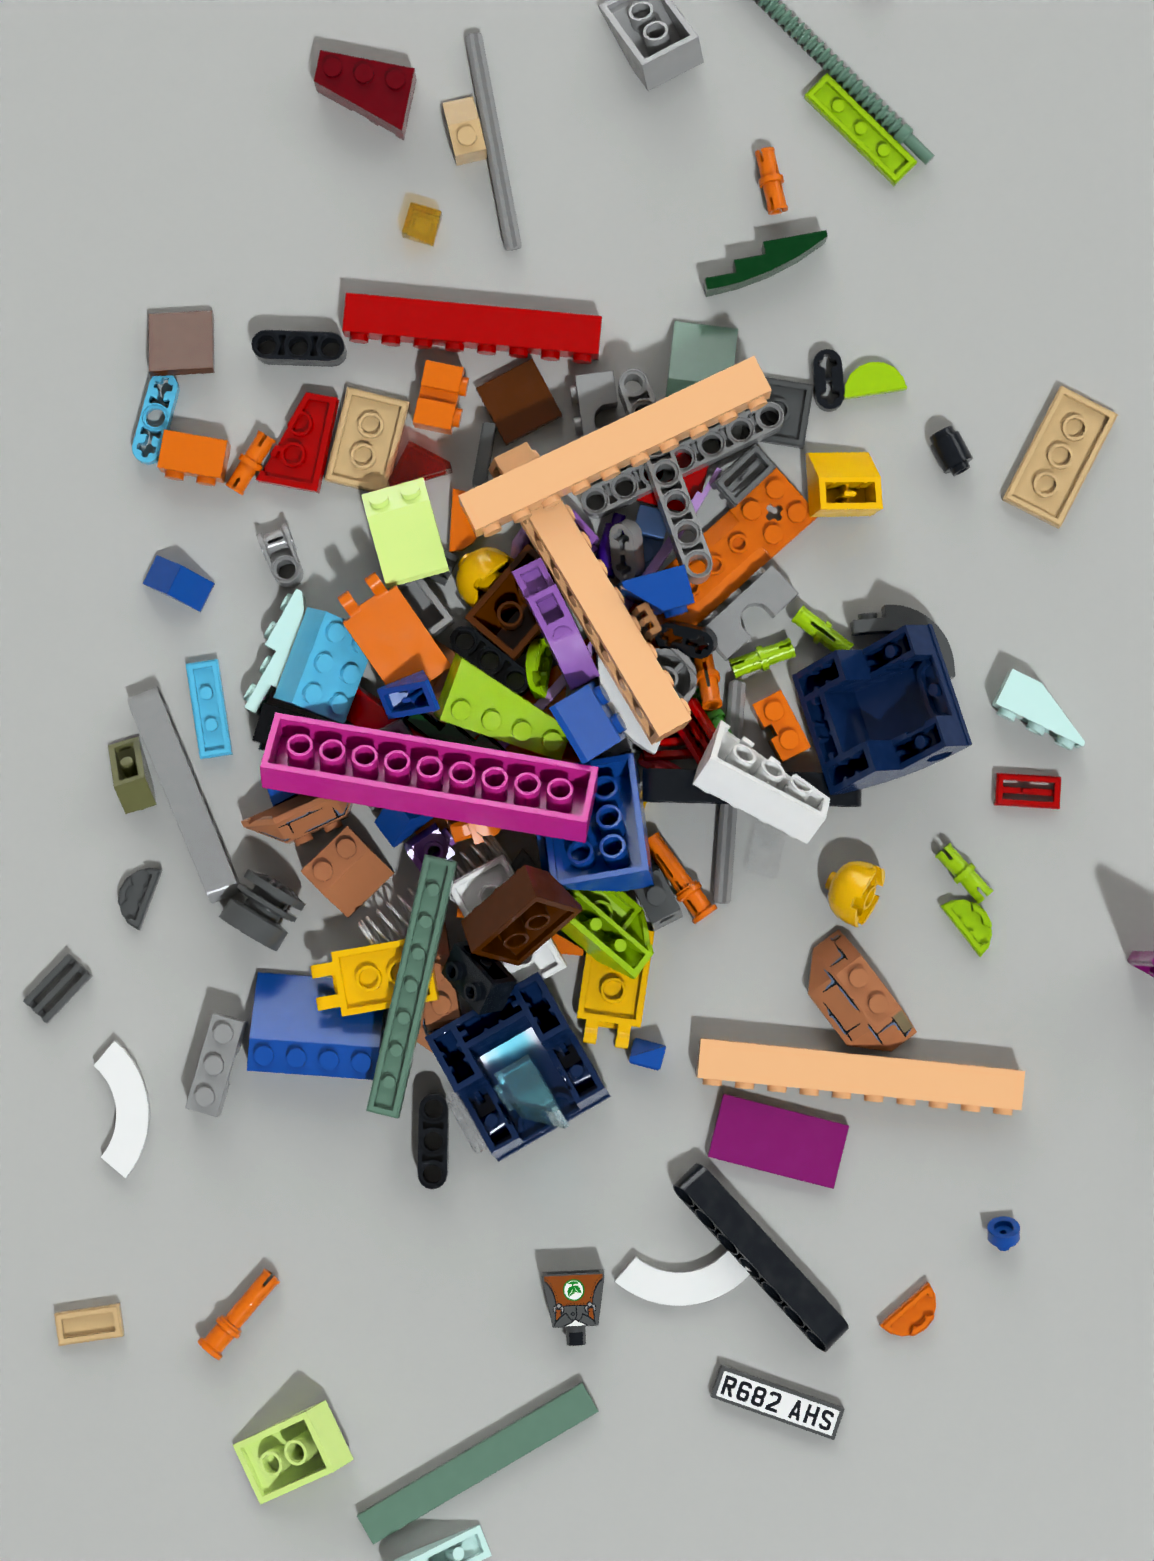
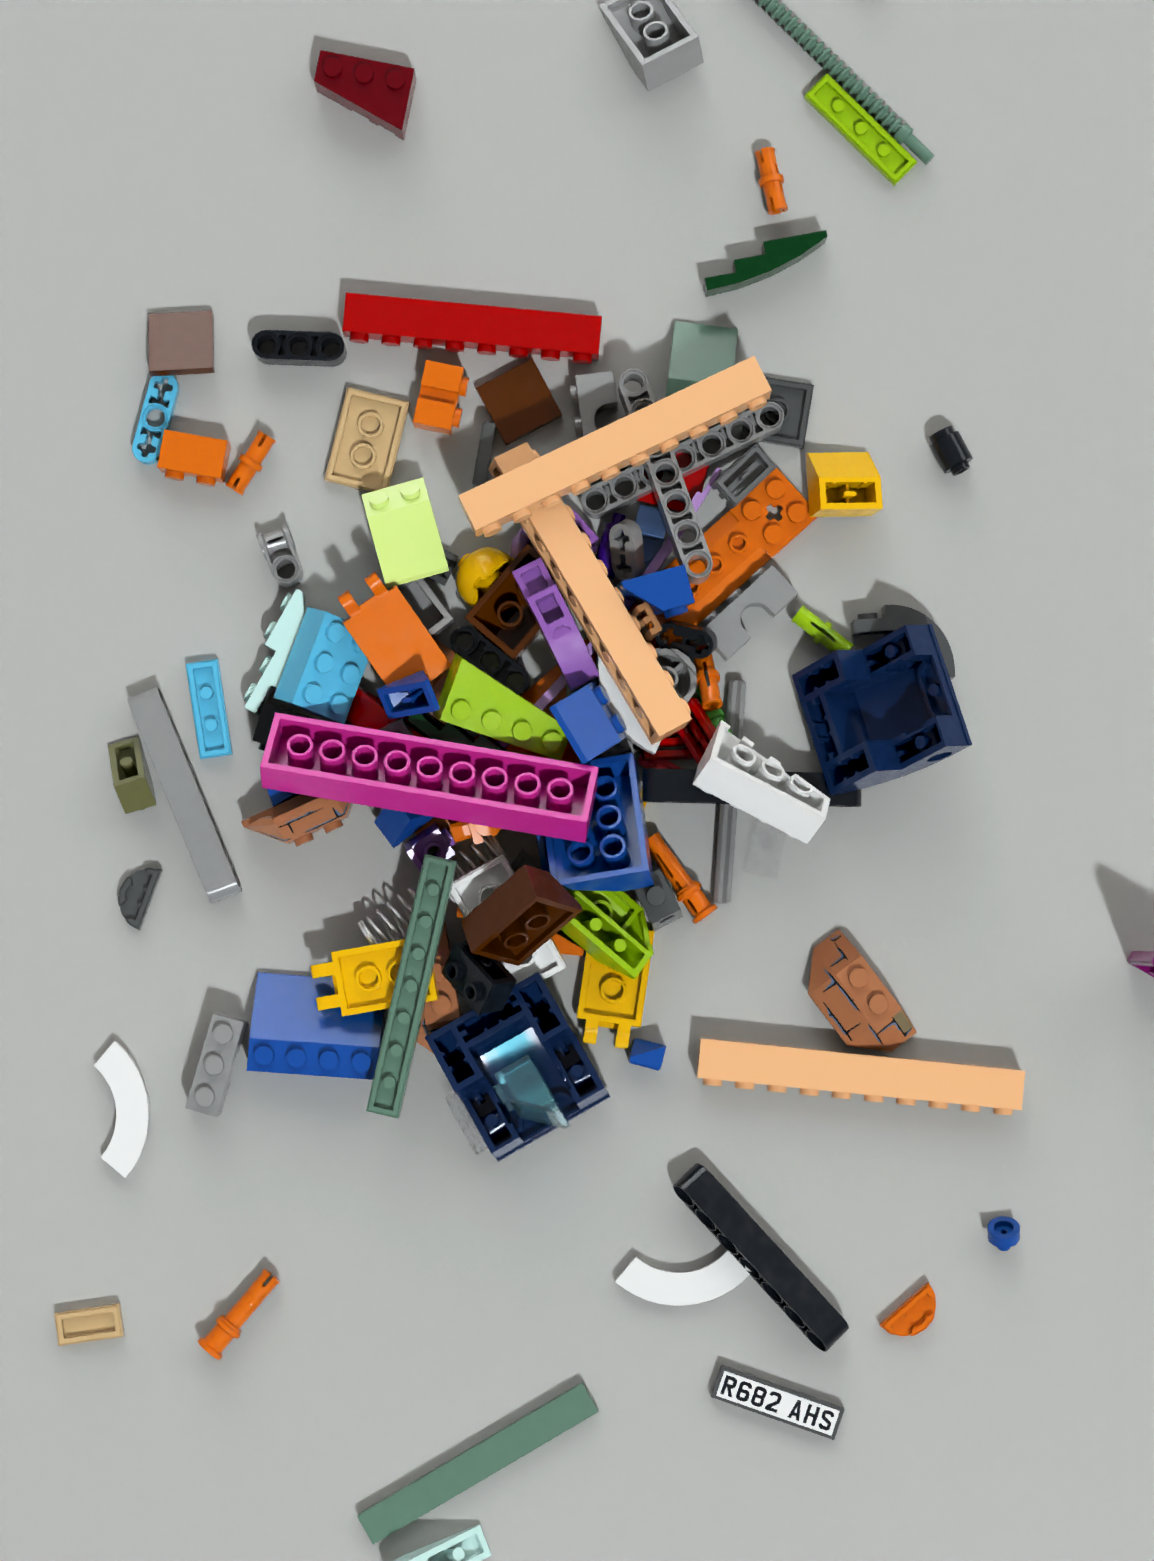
dark grey tile [23,954,93,1023] -> none
blue slope [143,555,215,612] -> none
dark grey wheel [219,869,306,951] -> none
yellowish green slope [233,1400,354,1505] -> none
red wing [255,392,340,493] -> none
nougat slope [301,826,394,918] -> none
clear red slope [388,441,453,487] -> none
clear yellow slope [402,202,443,246] -> none
black beam [418,1093,449,1189] -> none
tan slope [442,96,487,166] -> none
orange tile [449,488,479,553] -> none
light grey axle [465,33,522,251] -> none
lime tile [526,638,553,699] -> none
torso [542,1269,604,1346] -> none
magenta tile [708,1093,849,1189] -> none
lime pin [729,638,796,679] -> none
orange brick [750,690,811,763] -> none
black beam [812,349,844,412] -> none
yellow cylinder [825,861,885,927] -> none
lime tile [844,362,907,400] -> none
lime pin [935,843,994,904] -> none
lime tile [940,899,992,957] -> none
light aqua slope [991,669,1085,750] -> none
red tile [994,773,1061,810] -> none
tan tile [1002,386,1118,529] -> none

